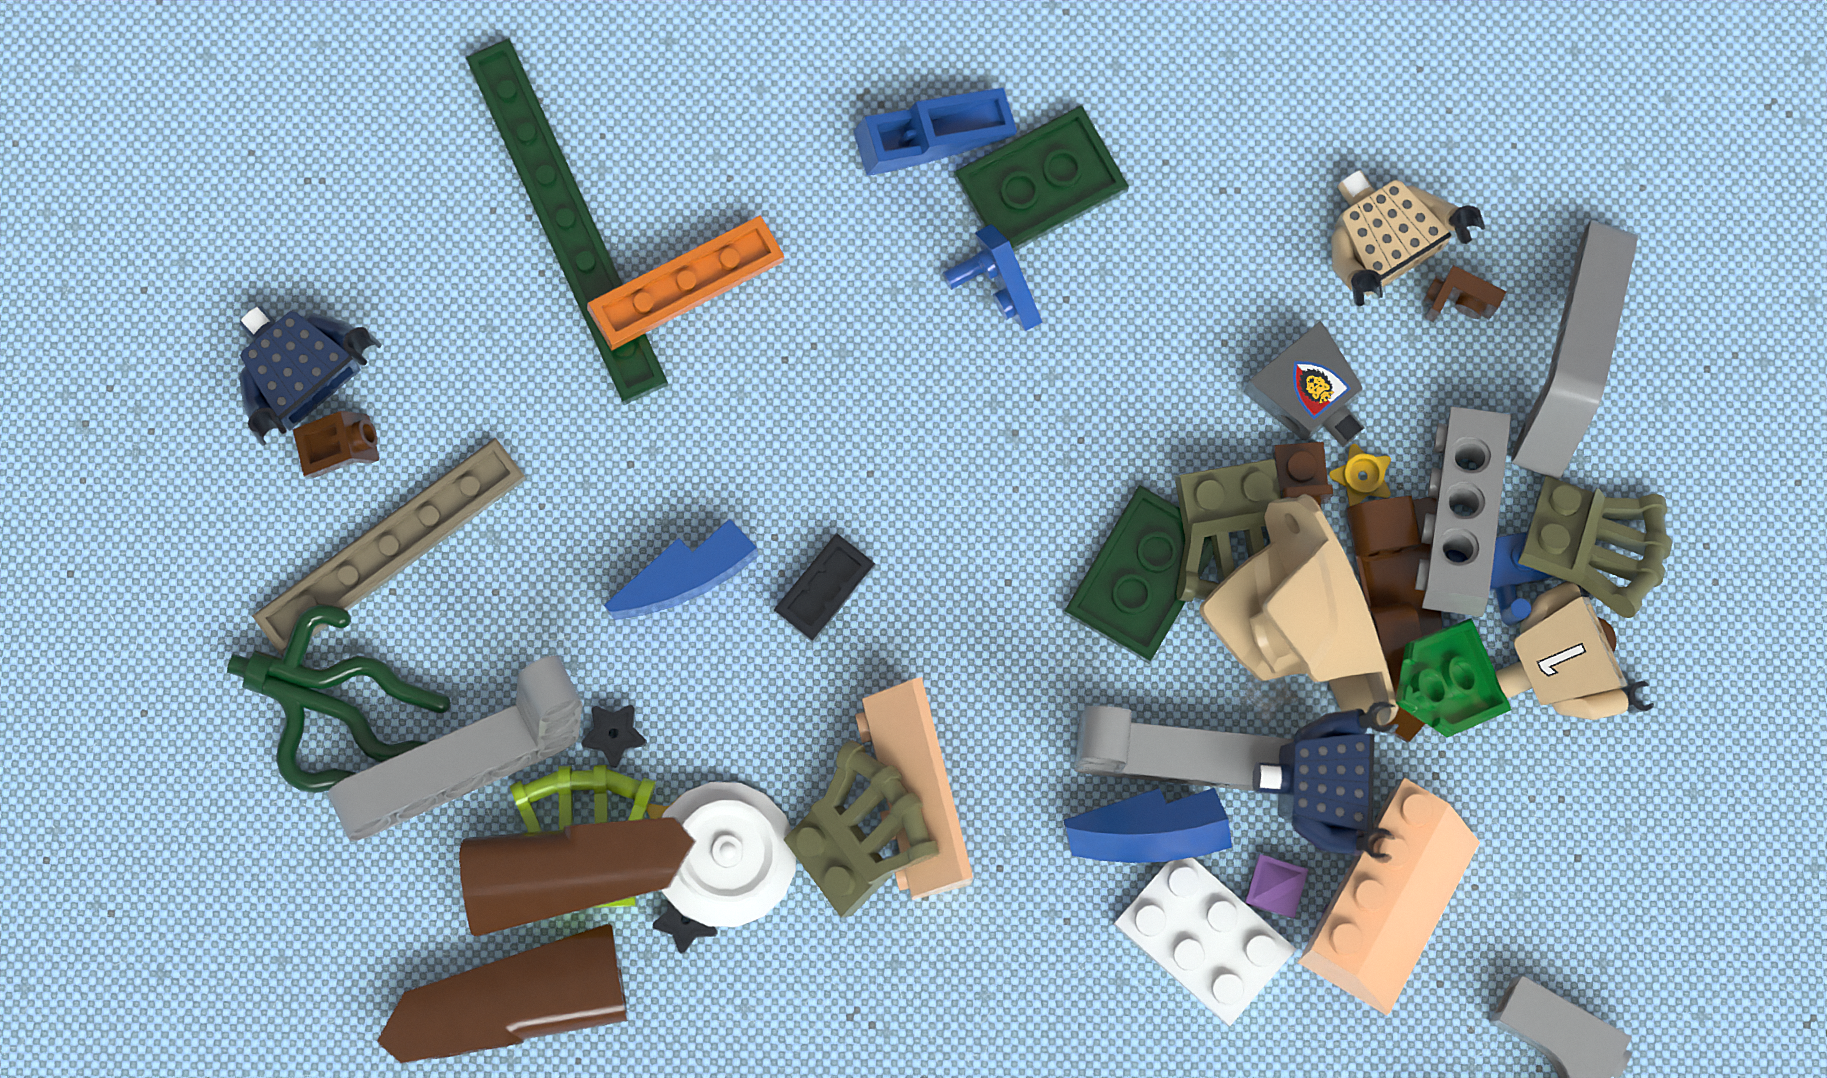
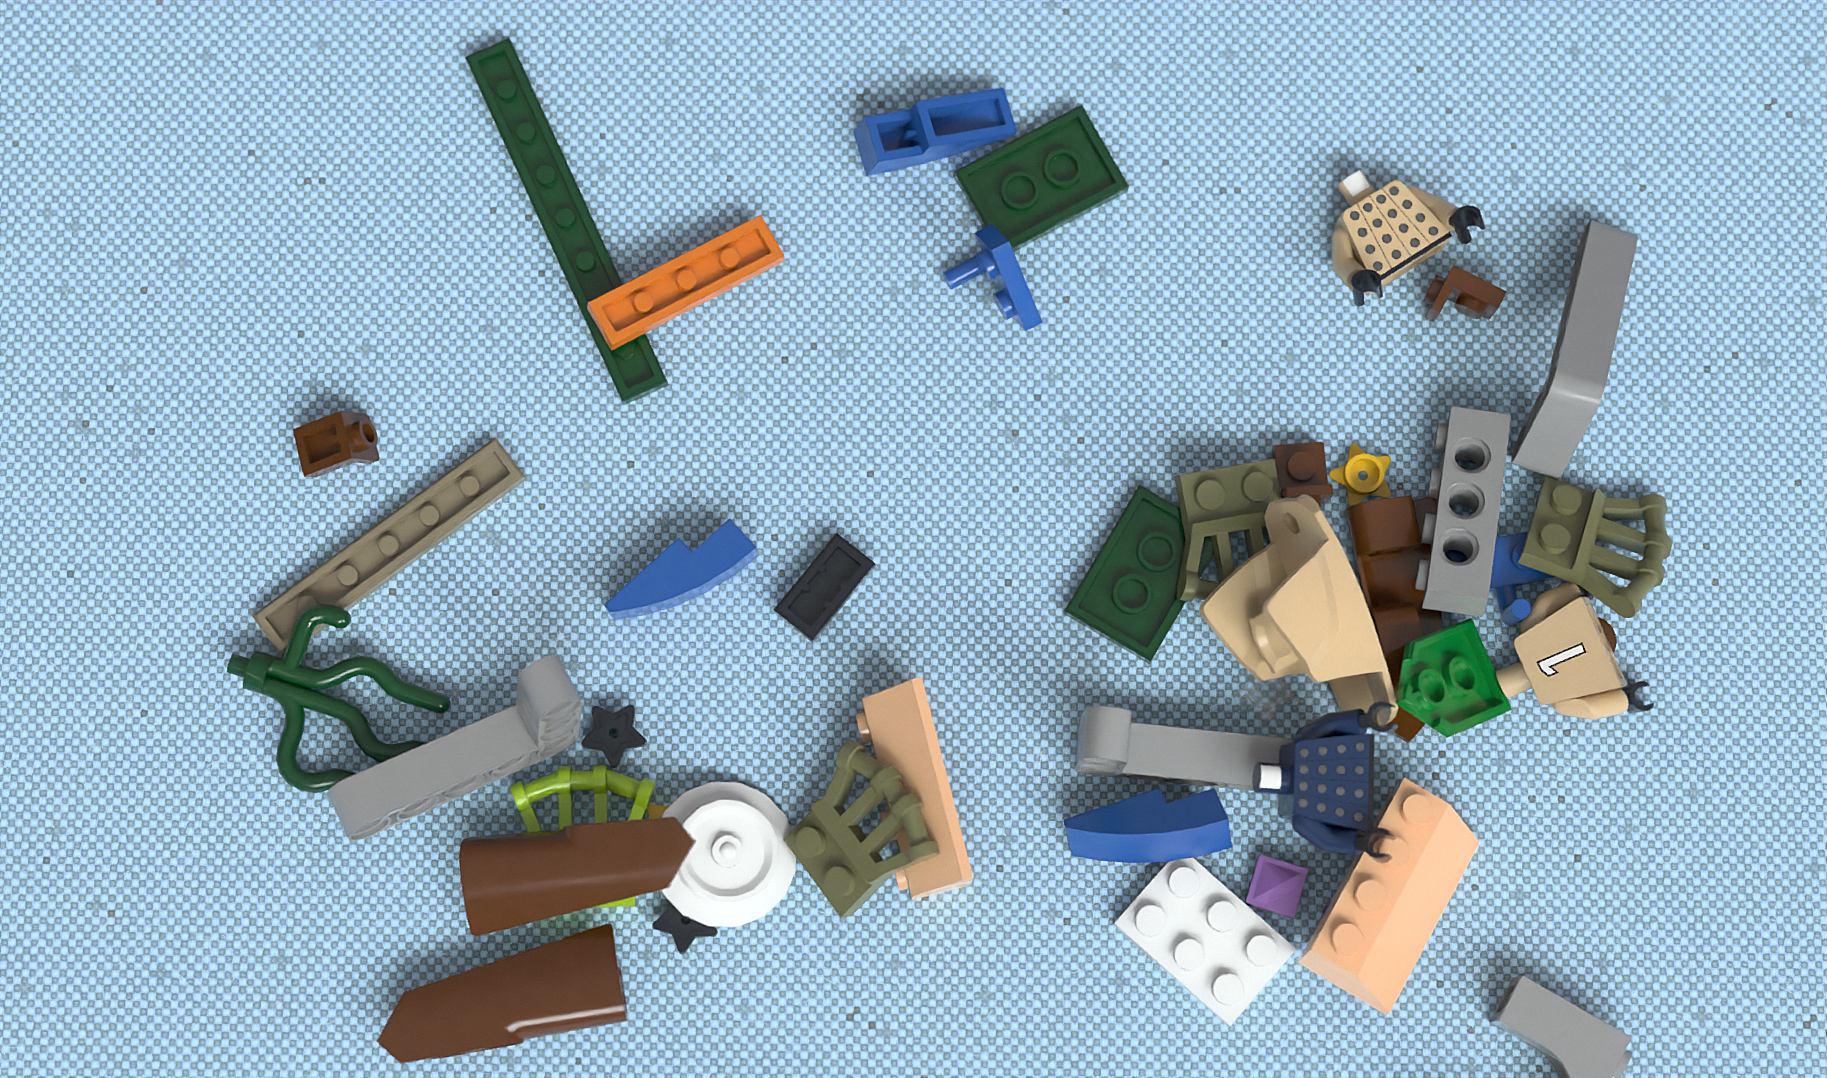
dark blue torso [239,306,382,446] -> none
dark grey torso [1244,321,1365,447] -> none

